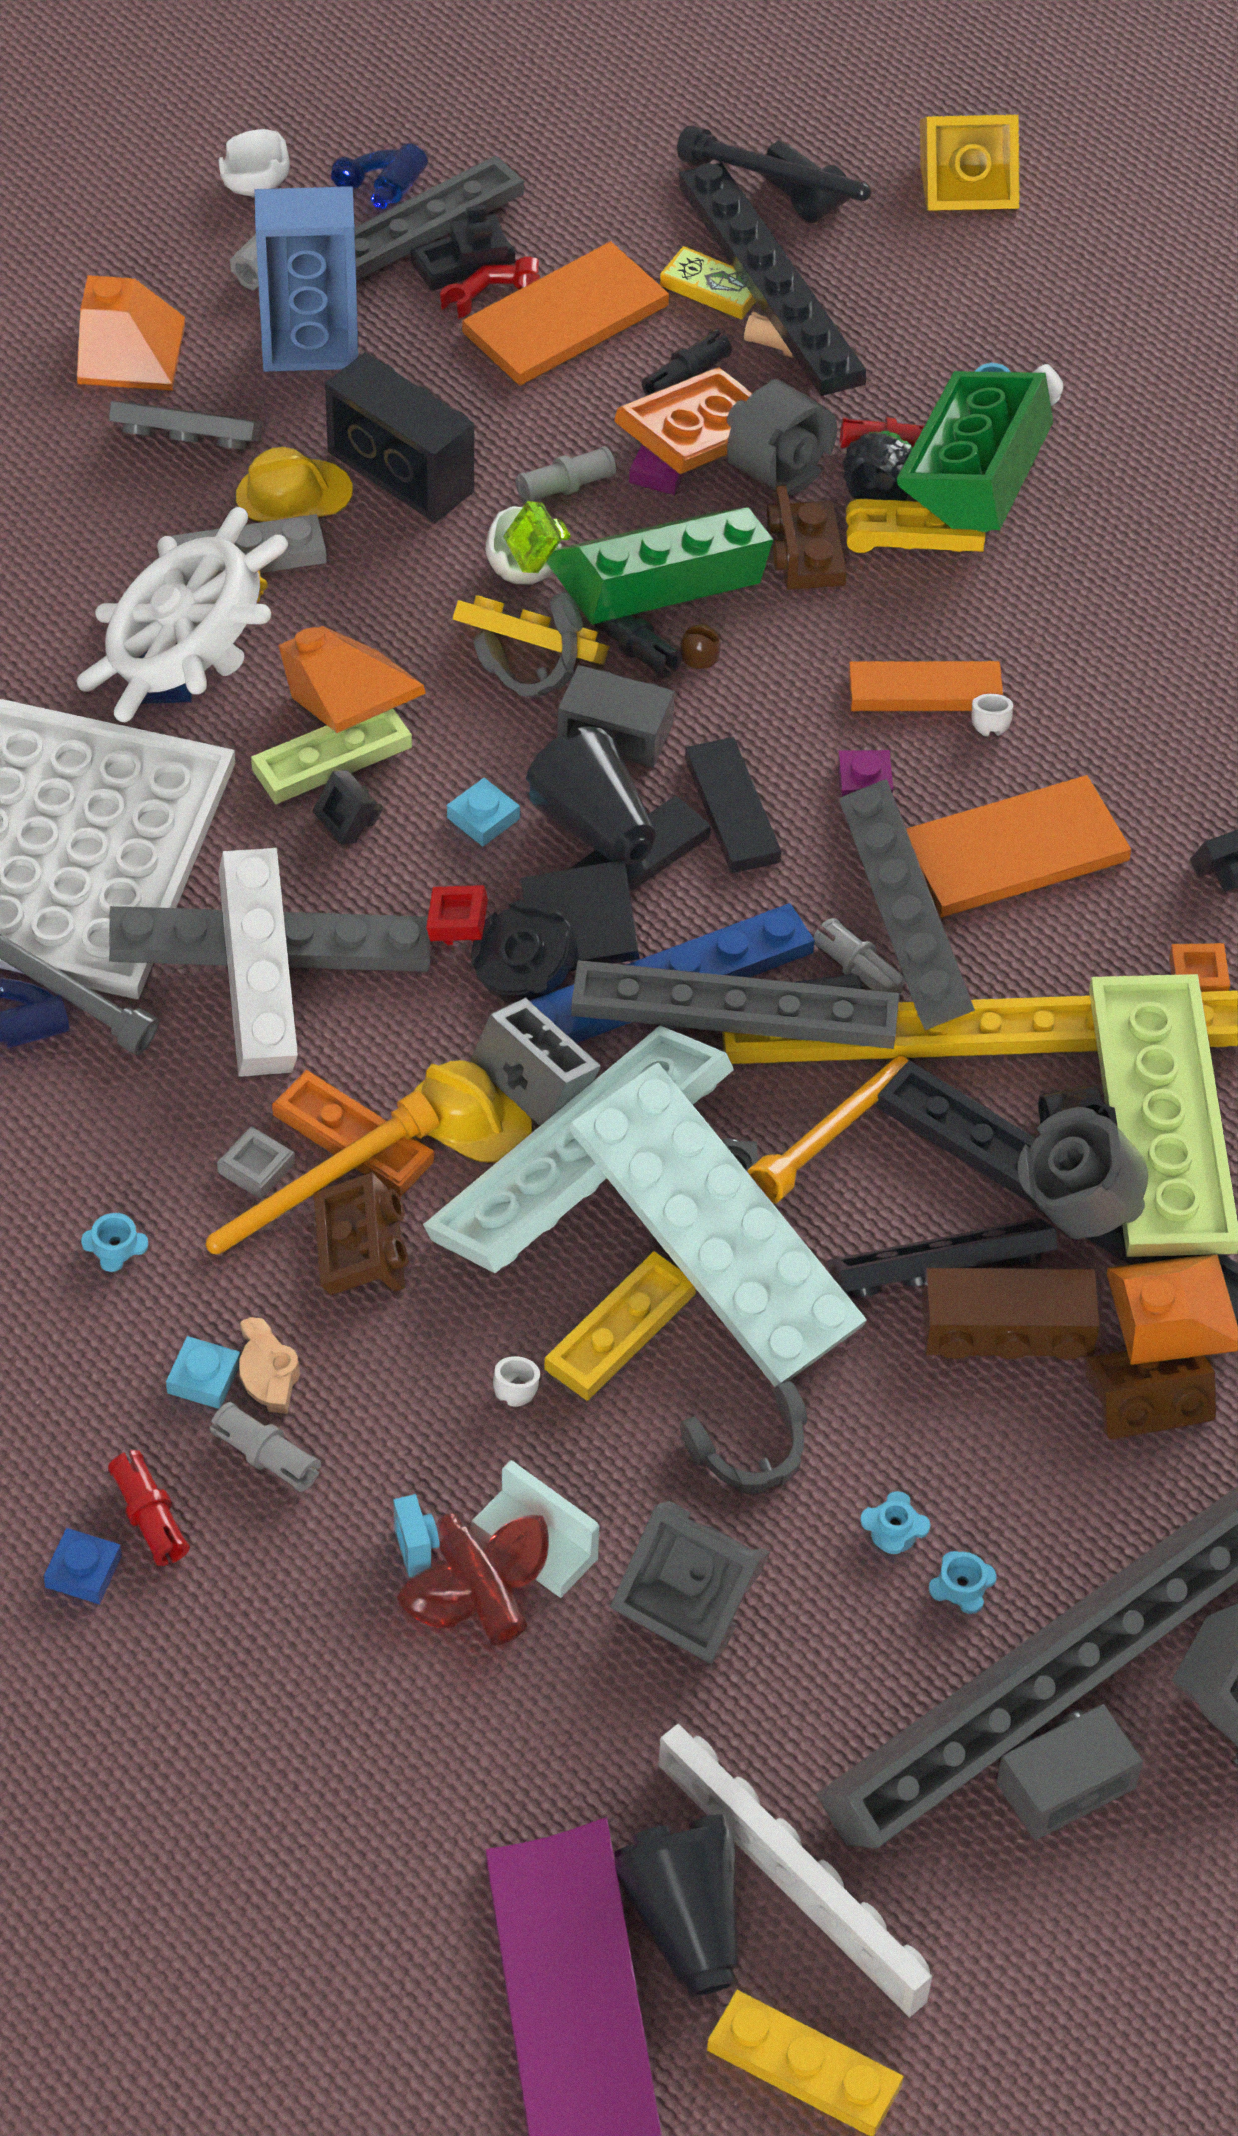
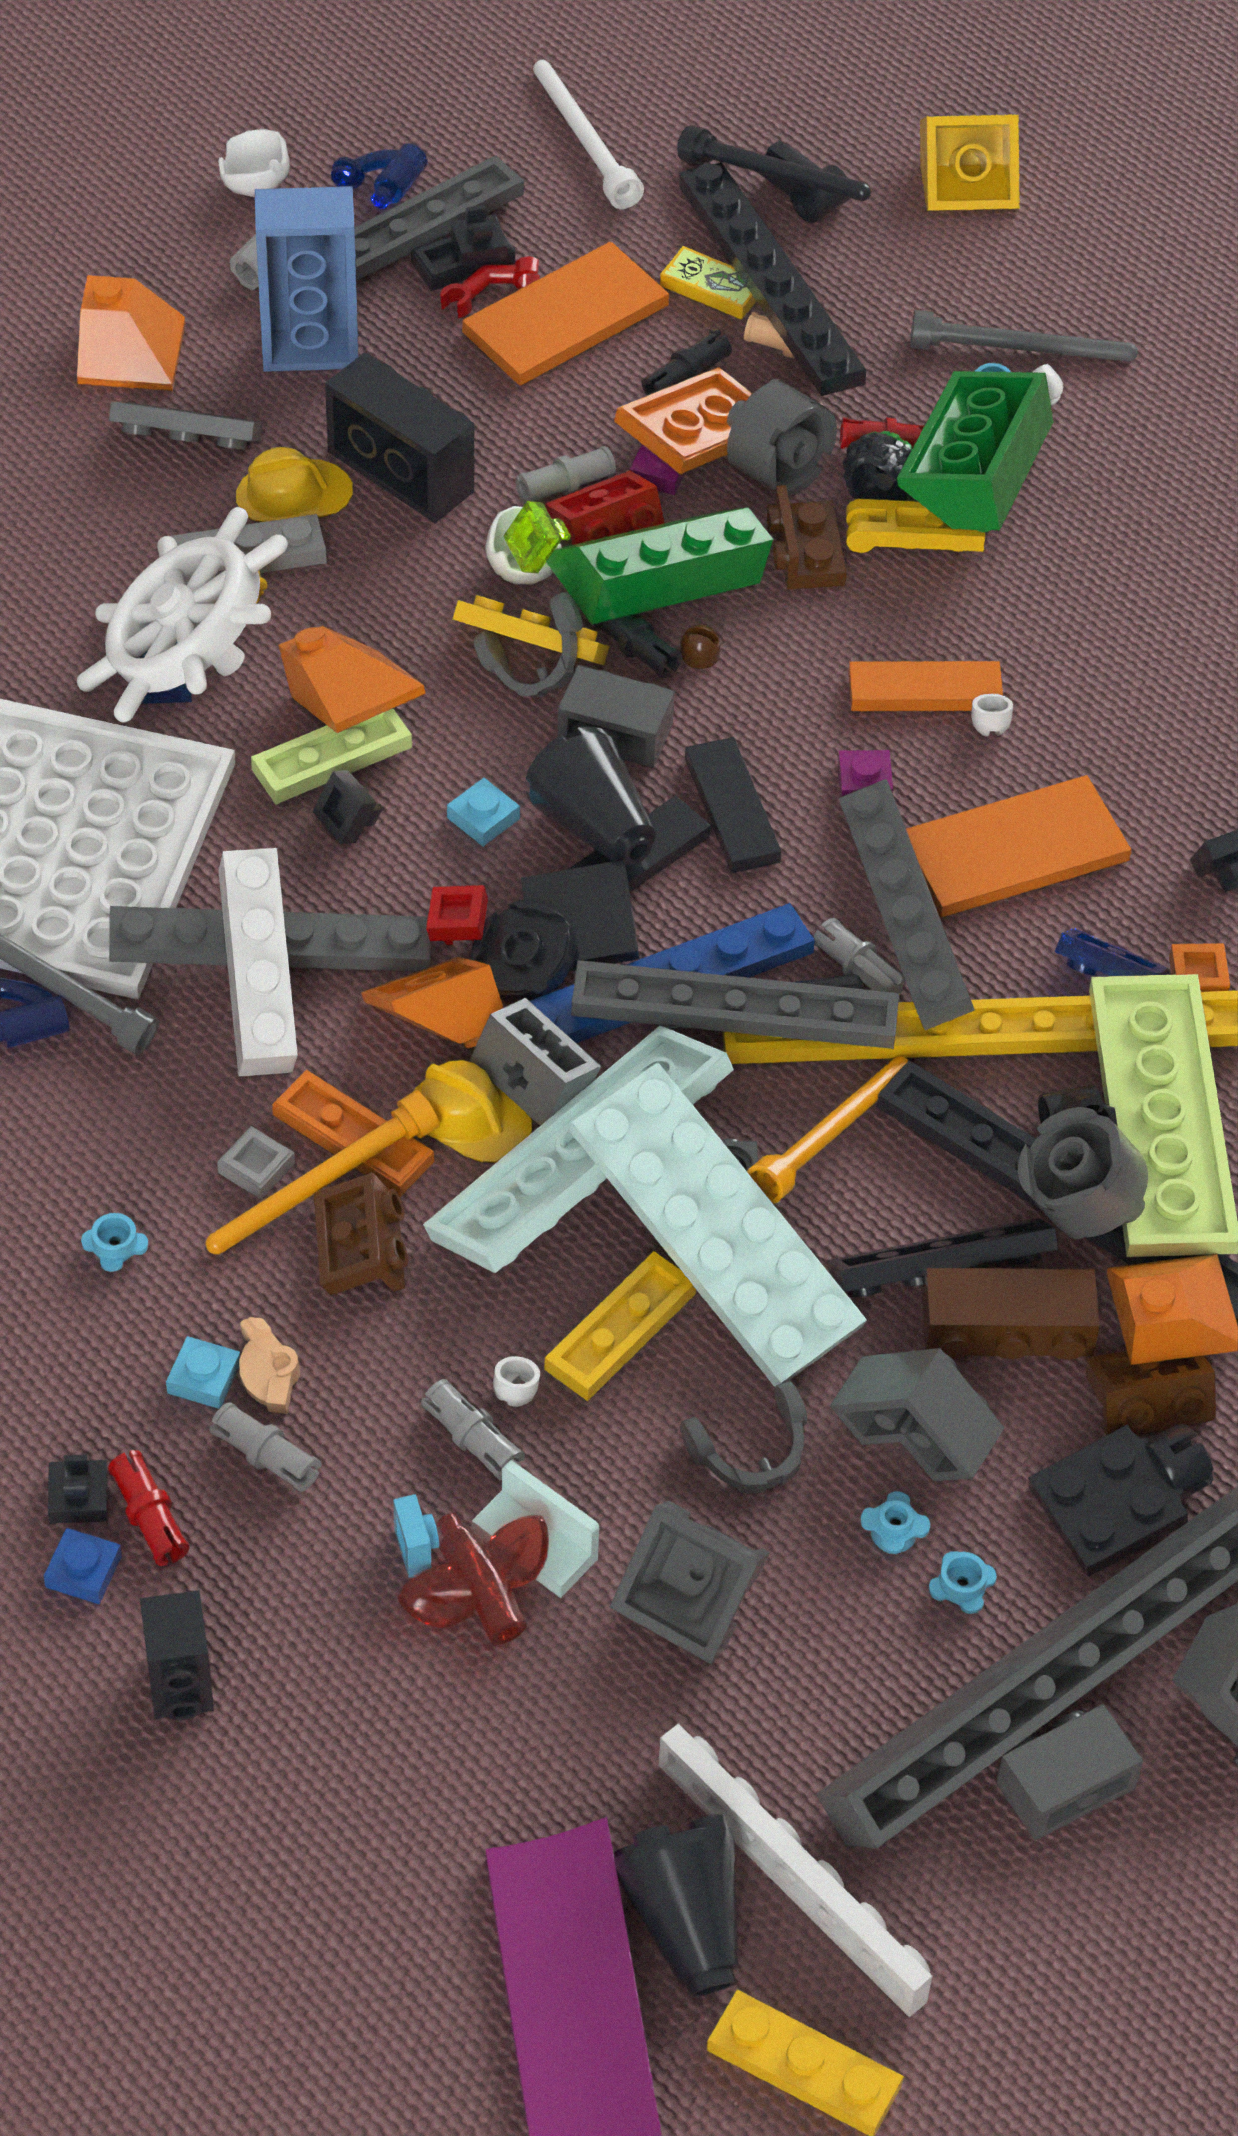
none -> black tile [48,1454,108,1524]
none -> black brick [139,1590,214,1720]
none -> orange slope [361,957,503,1048]
none -> light grey pin [421,1379,525,1481]
none -> white piece [533,60,644,209]
none -> red bracket [545,470,665,545]
none -> dark grey brick [830,1348,1005,1481]
none -> dark grey piece [910,310,1138,362]
none -> black plate [1028,1424,1214,1577]
none -> clear blue plate [1055,928,1170,976]

